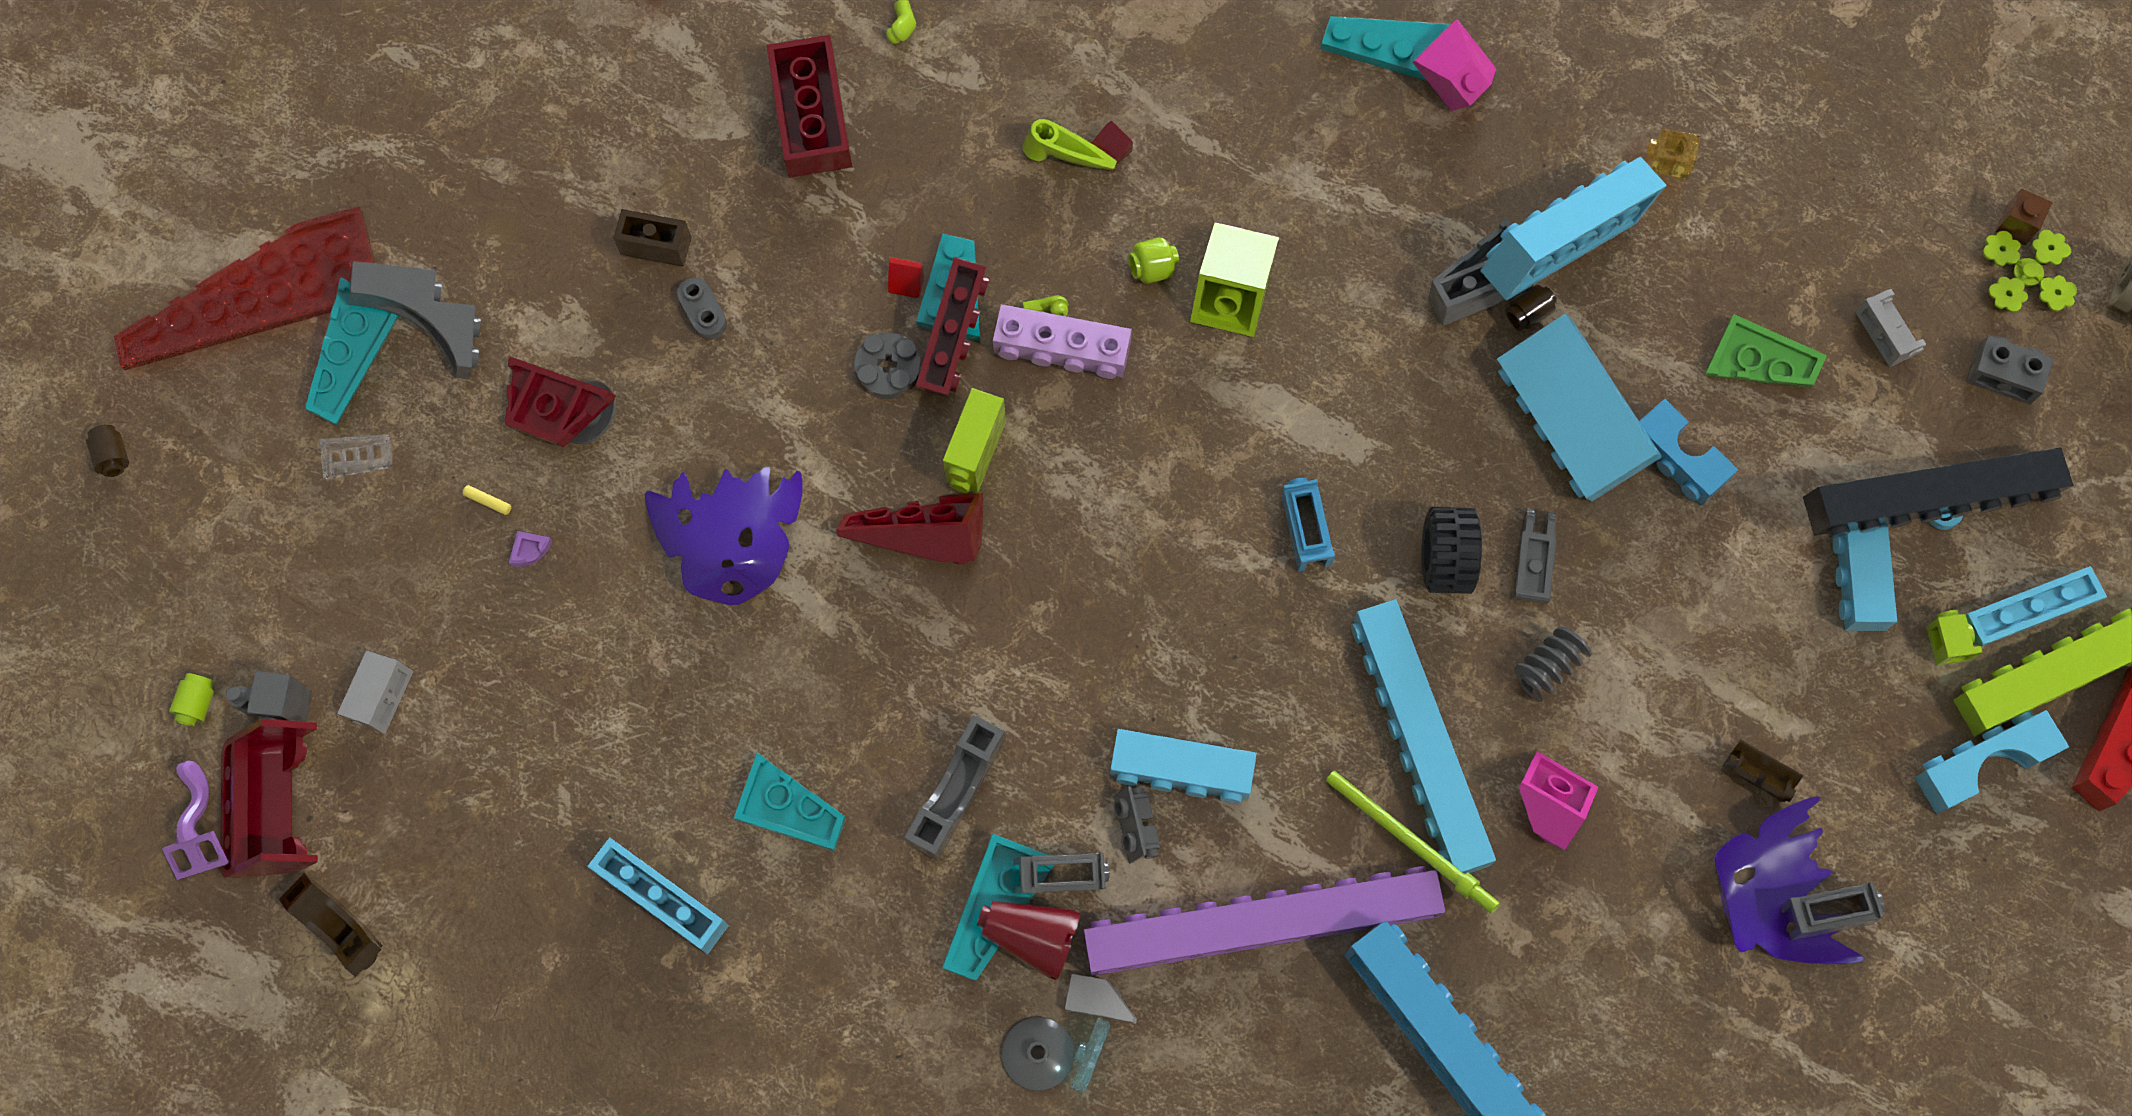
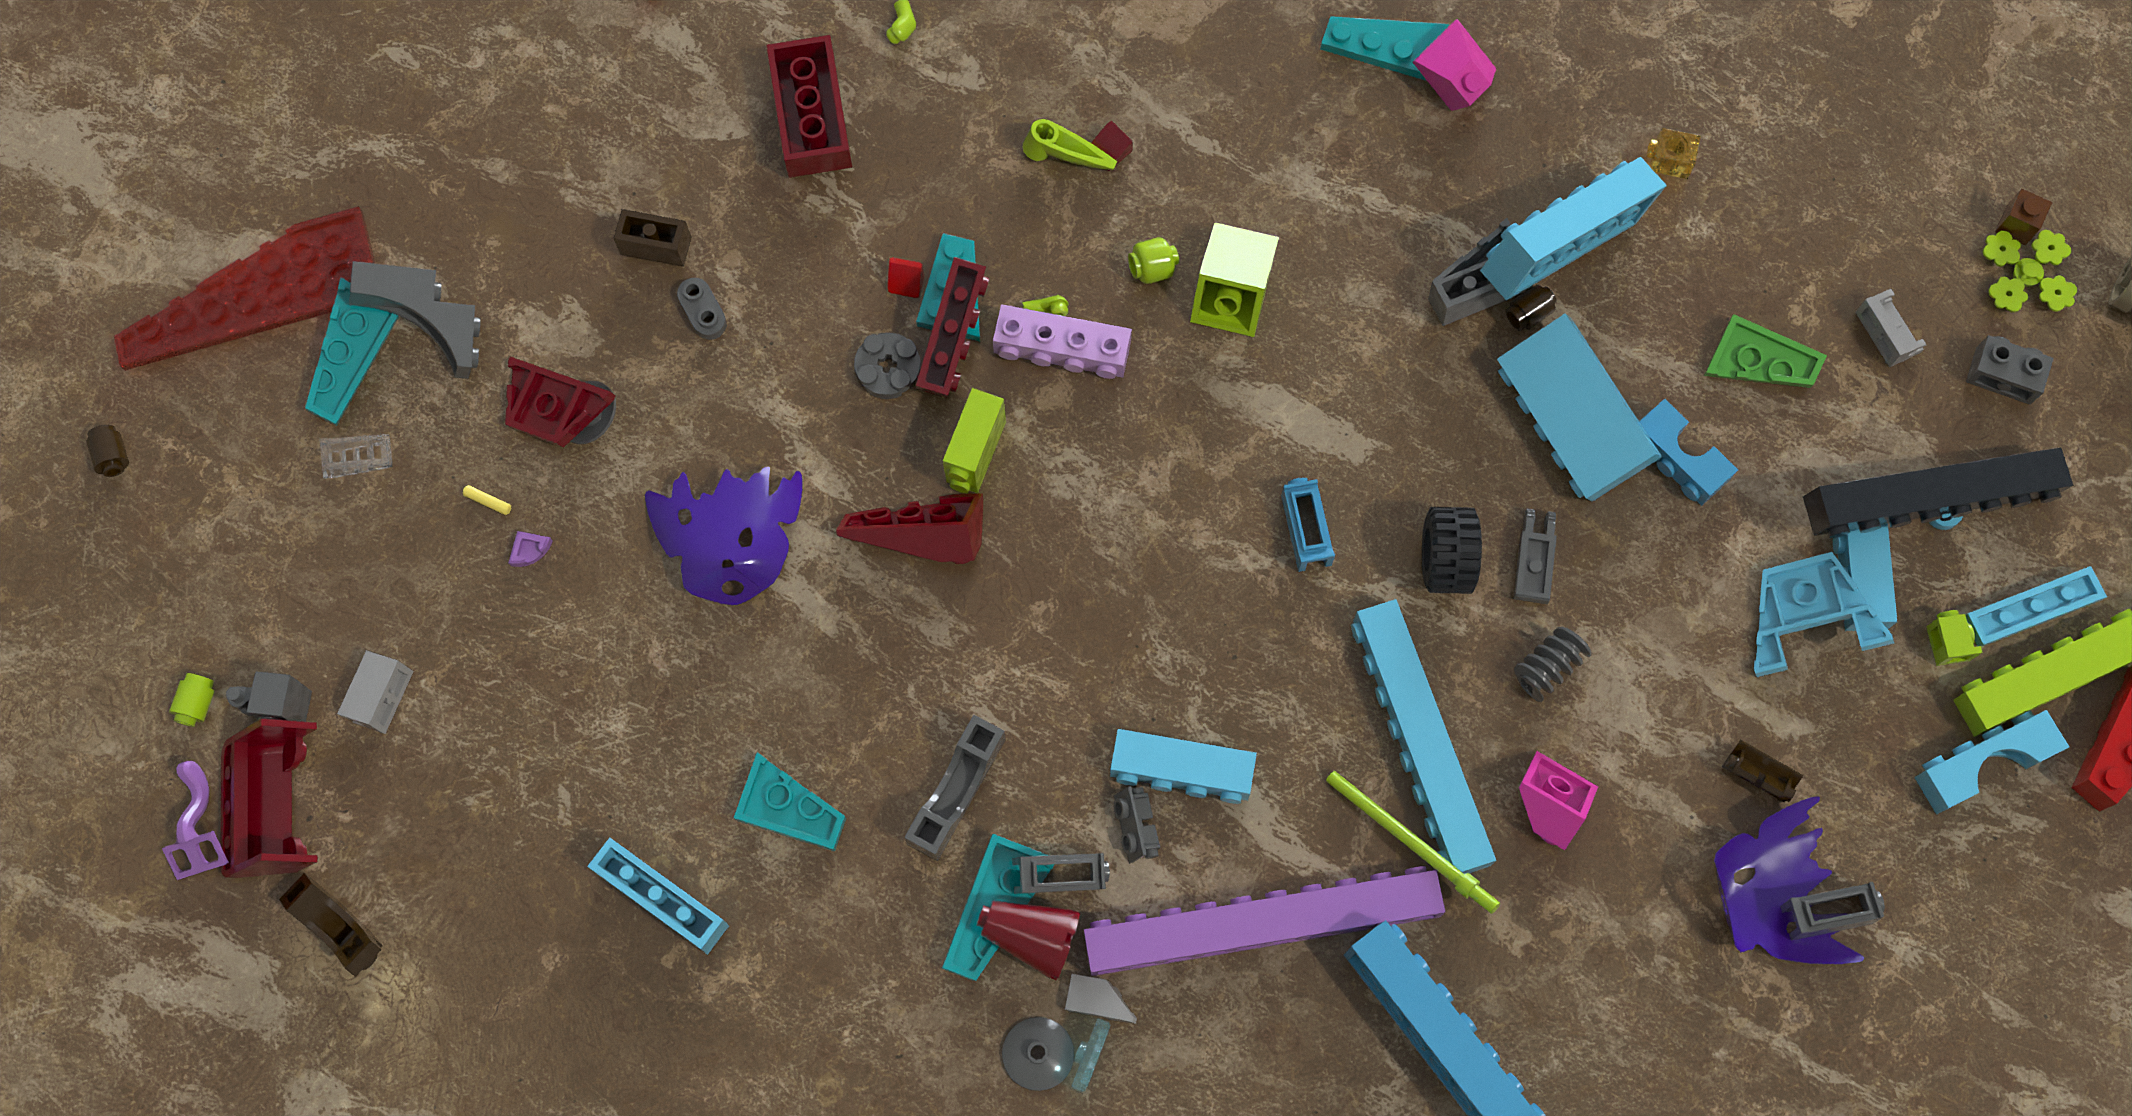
none -> medium azure wing [1754,552,1894,677]

